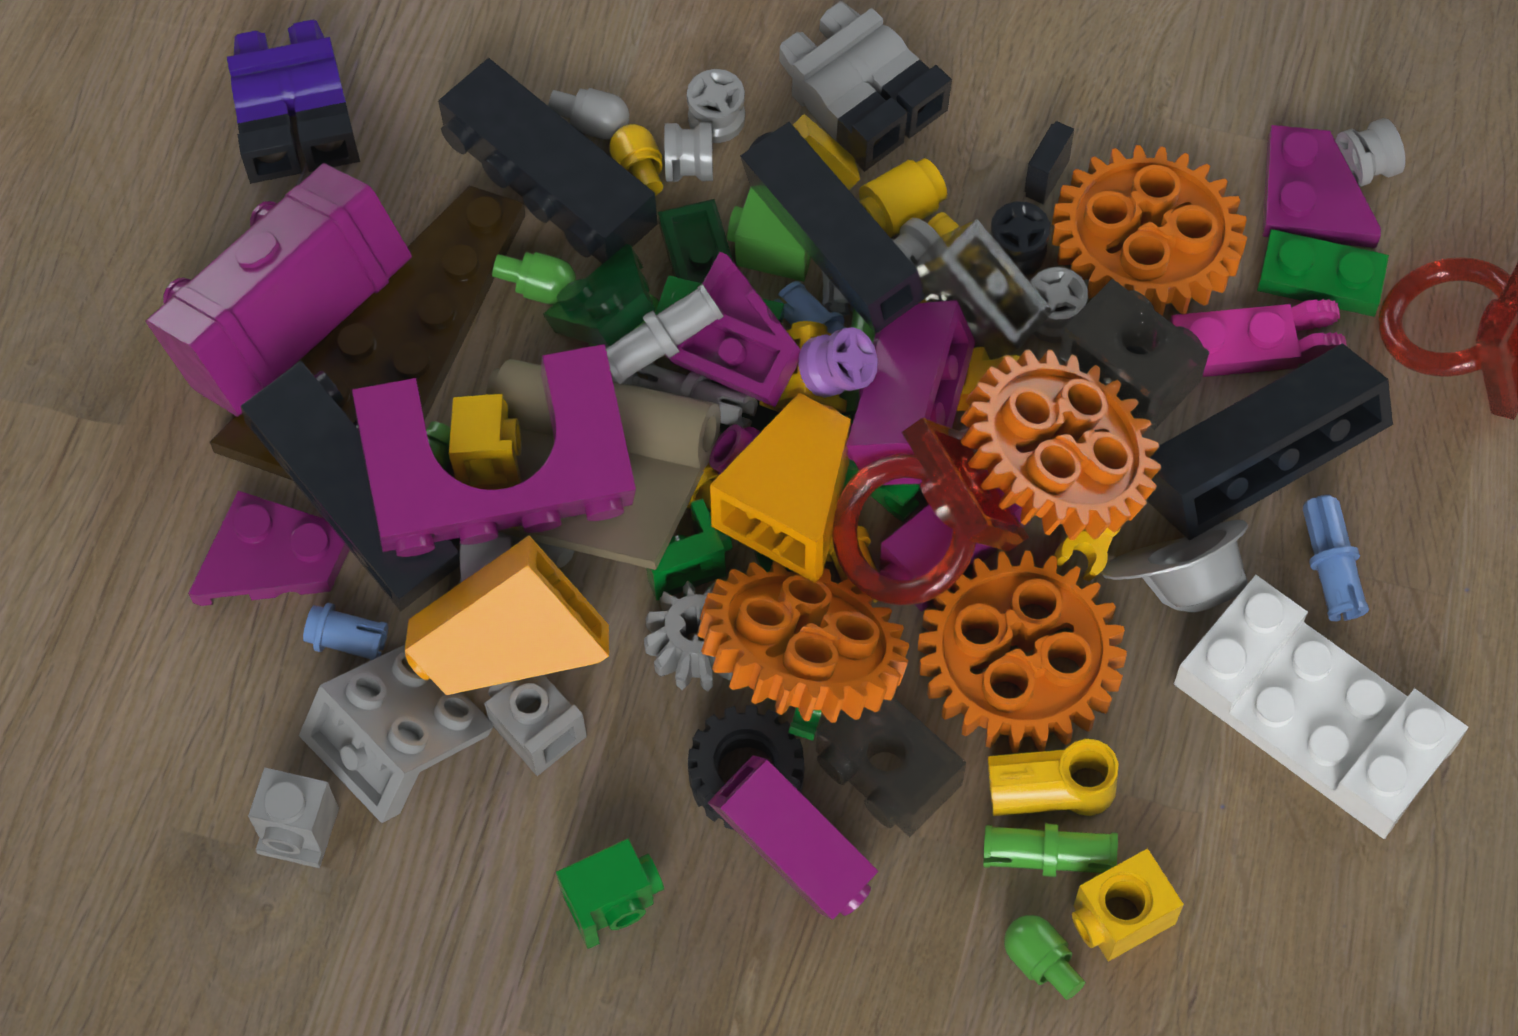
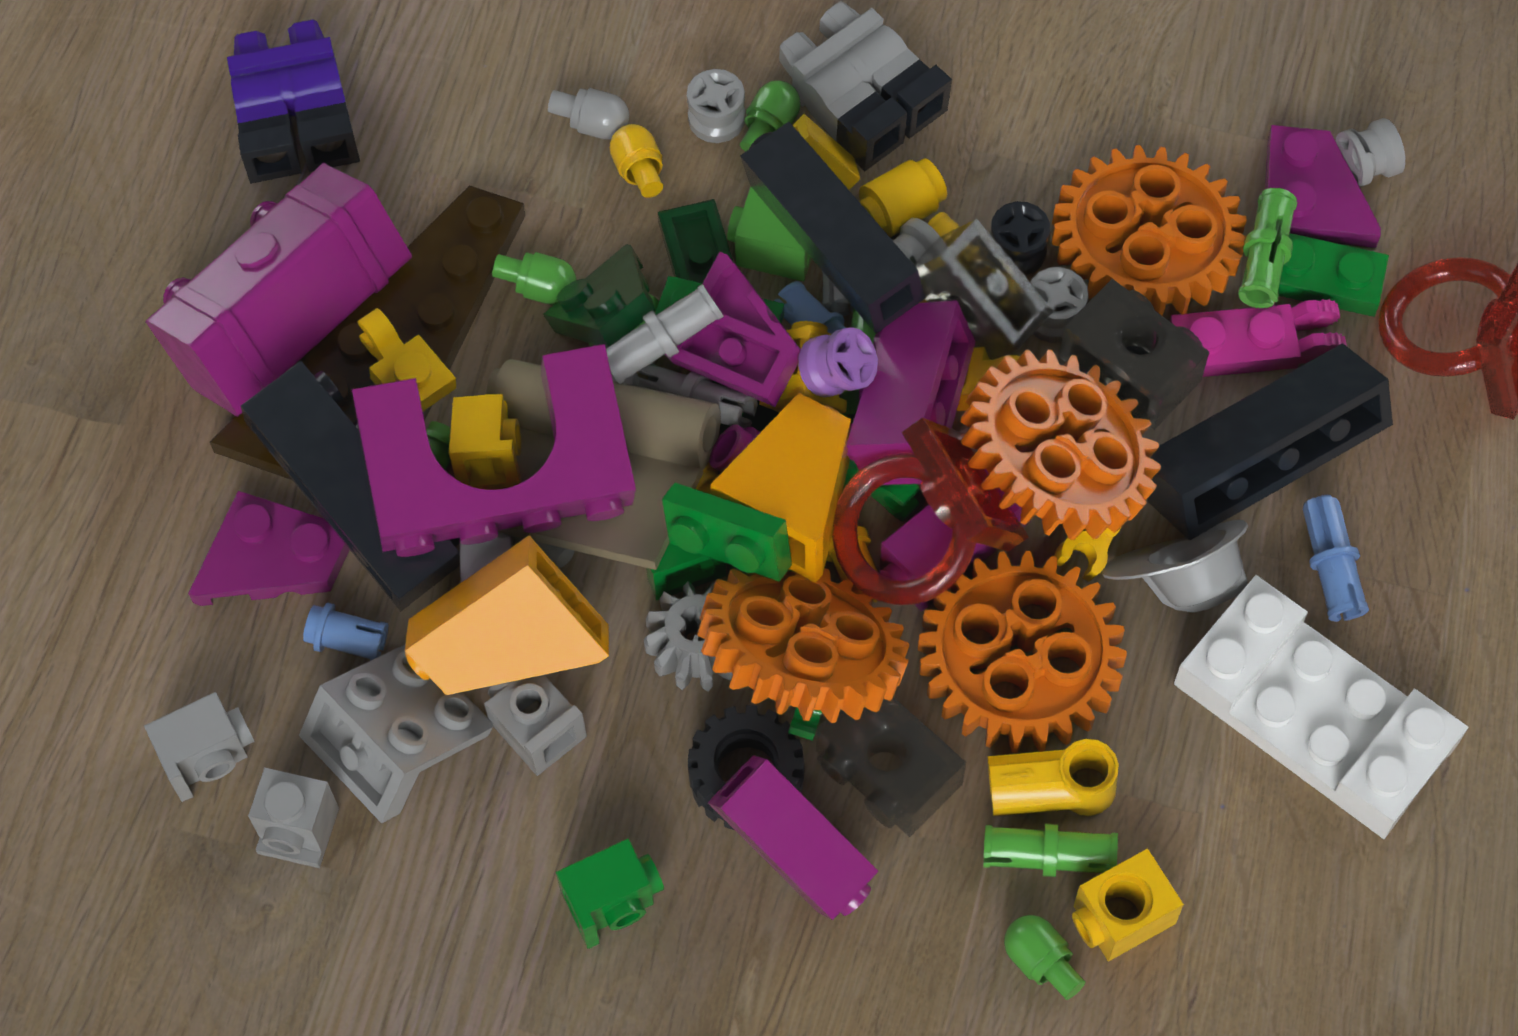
black brick [438,58,658,264] -> none
light grey wheel [664,122,713,182] -> none
black tile [1024,121,1075,205] -> none
none -> light grey brick [144,692,255,802]
none -> yellow plate [358,308,457,412]
none -> green plate [662,482,792,582]
none -> bright green cylinder [740,80,801,152]
none -> bright green pin [1238,188,1297,308]

